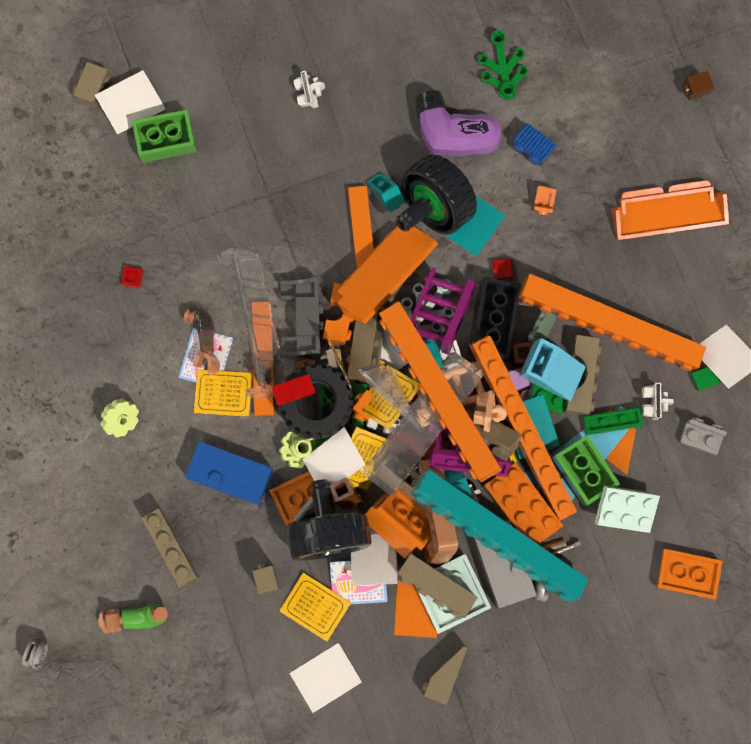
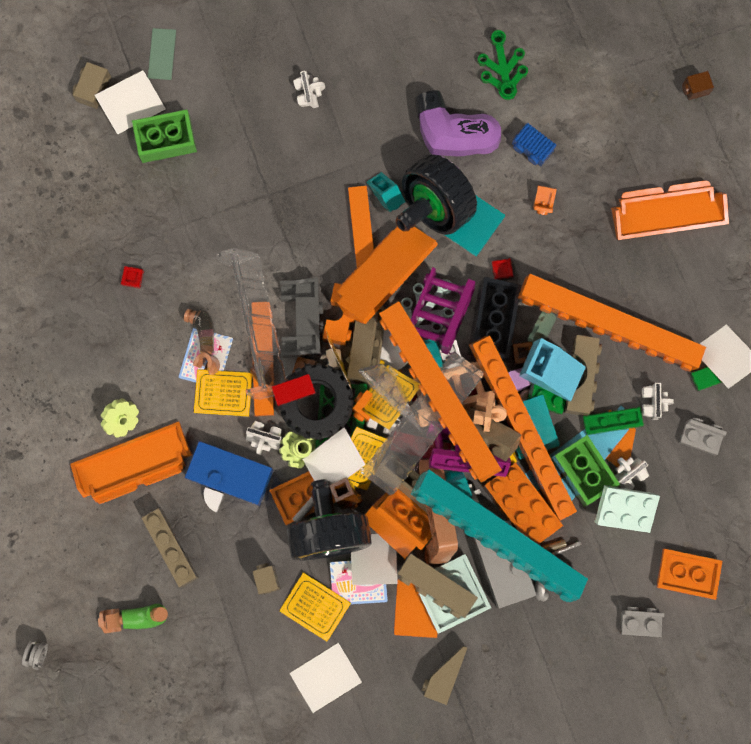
none -> orange slope [70,422,192,504]
none -> sand green sticker [148,28,176,80]
none -> white tile [204,487,224,512]
none -> white hips [246,421,281,455]
none -> white hips [615,457,649,490]
none -> light grey bracket [621,607,664,637]

